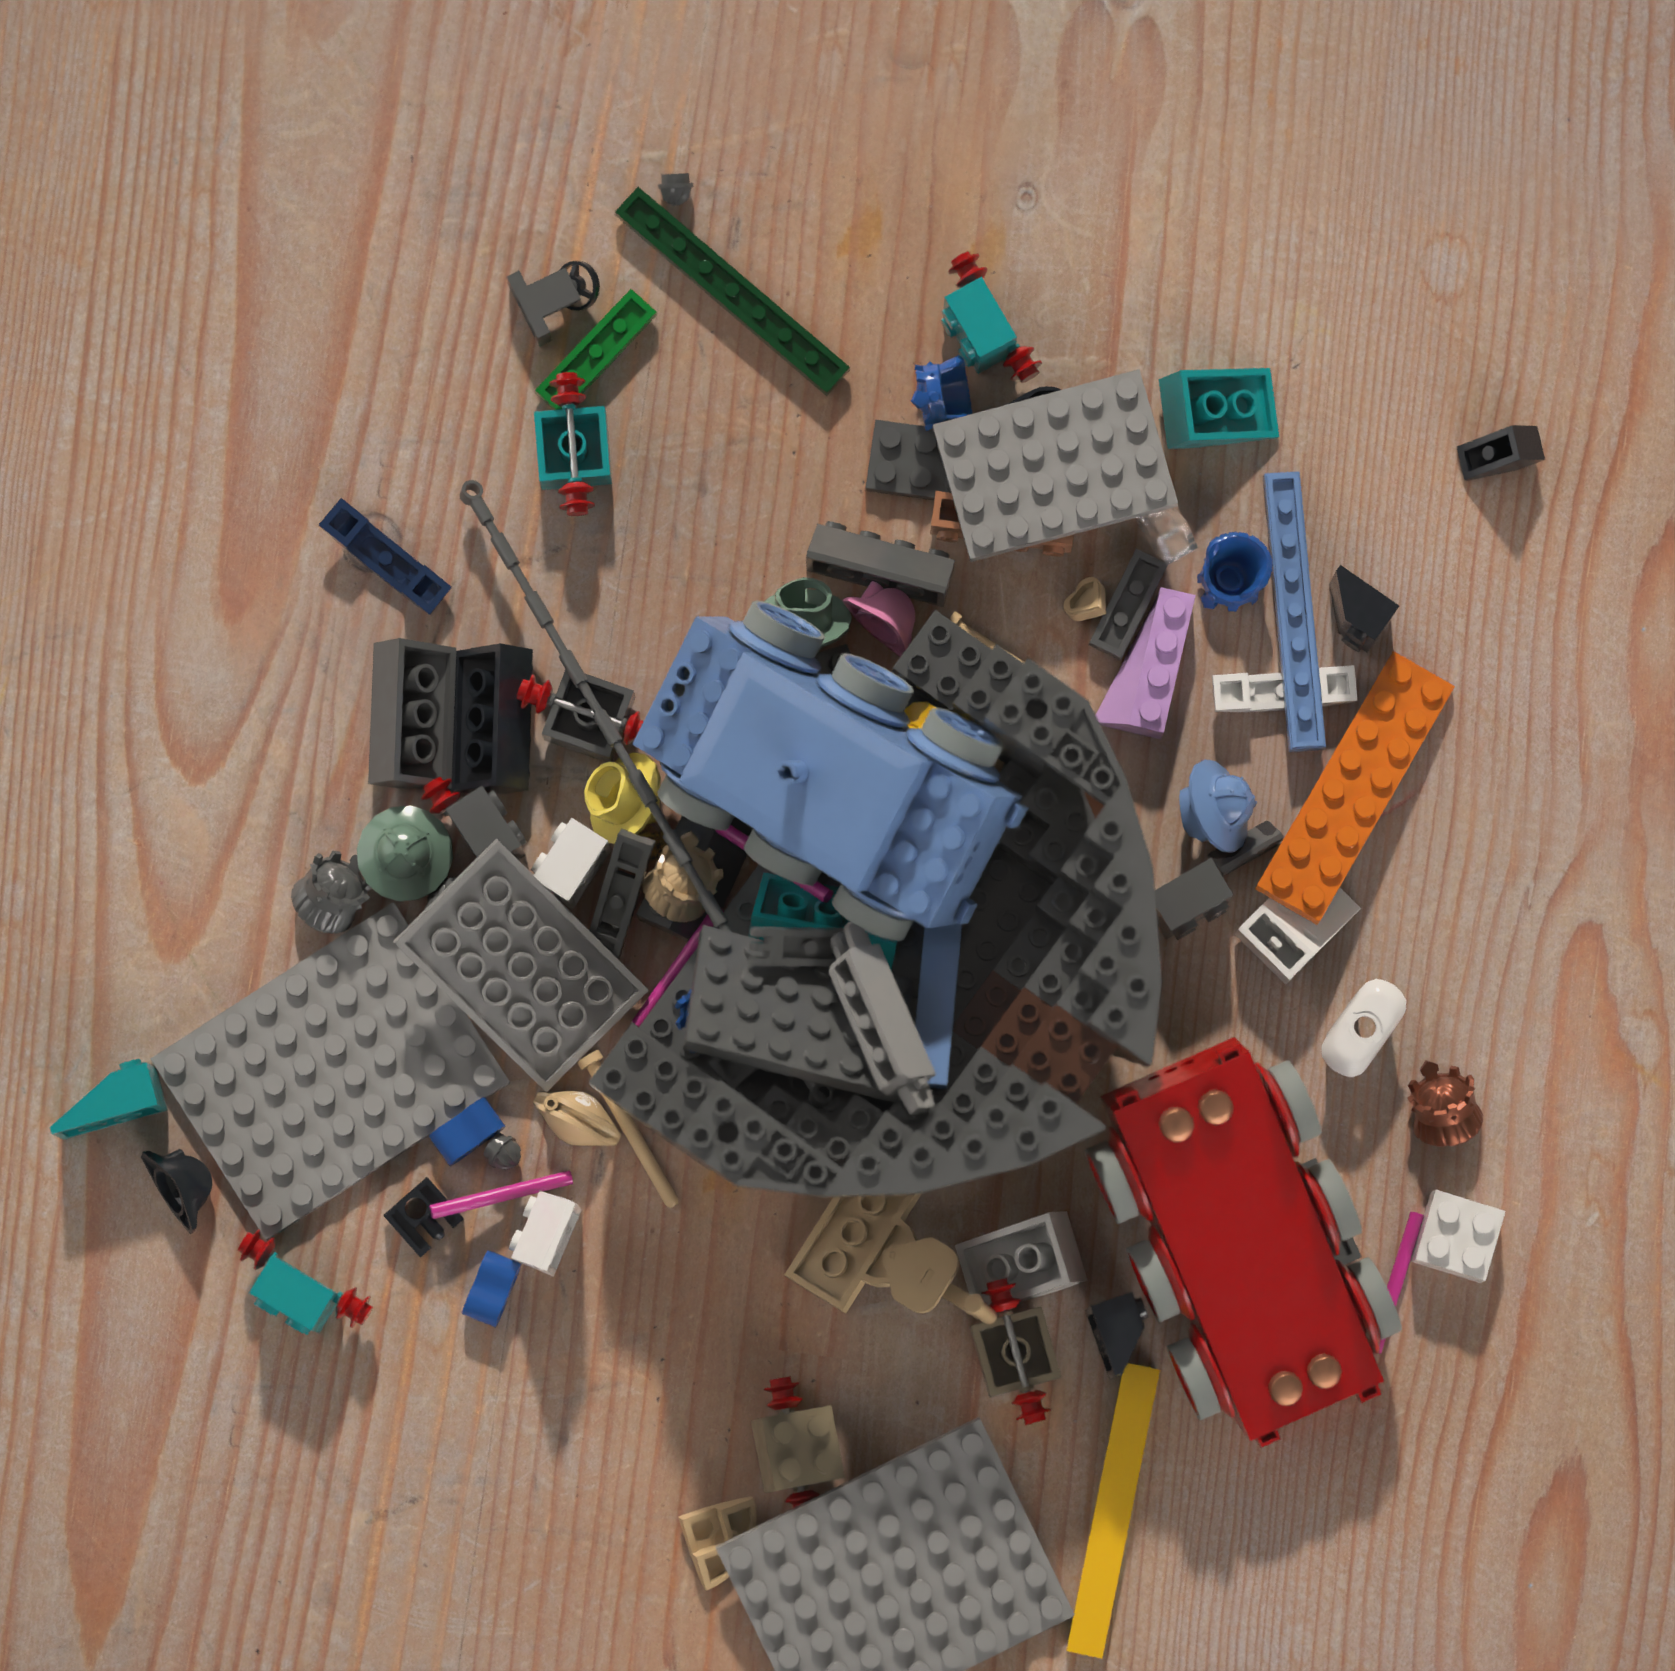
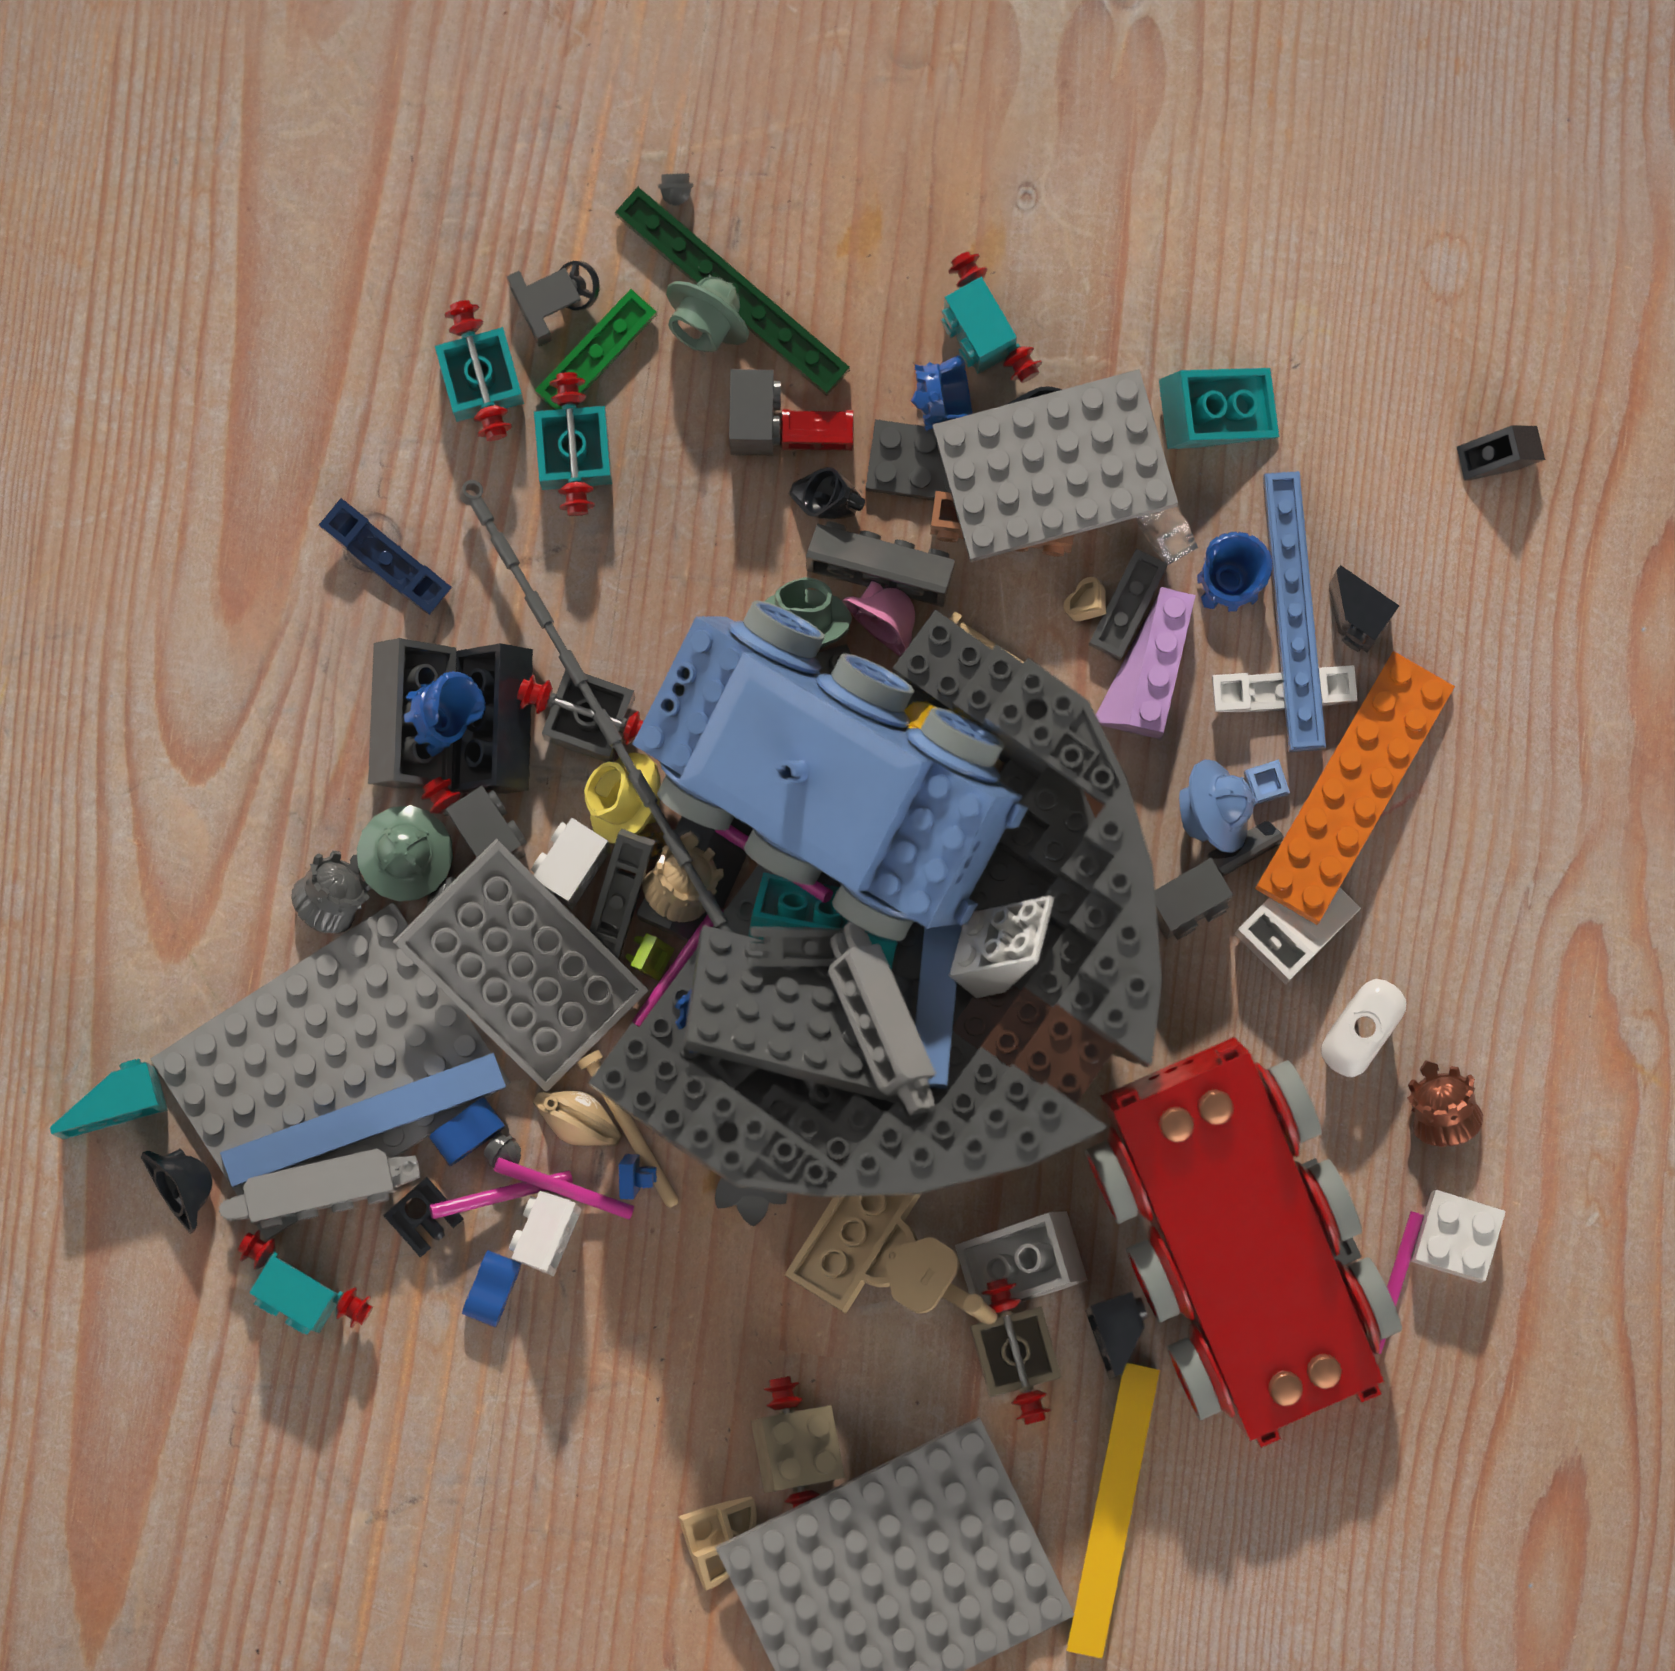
none -> light grey hinge [219,1148,421,1229]
none -> medium blue tile [220,1053,507,1187]
none -> blue hair [404,671,486,757]
none -> teal brick [435,300,525,441]
none -> dark pink bar [494,1158,634,1219]
none -> blue tile [619,1154,657,1200]
none -> lime tile [625,933,675,981]
none -> sand green helmet [666,275,749,352]
none -> dark grey plate [715,1178,787,1226]
none -> dark grey brick [729,369,781,456]
none -> red hinge [782,409,853,451]
none -> black hat [789,467,865,520]
none -> white slope [949,896,1054,998]
none -> light blue tile [1244,759,1290,805]

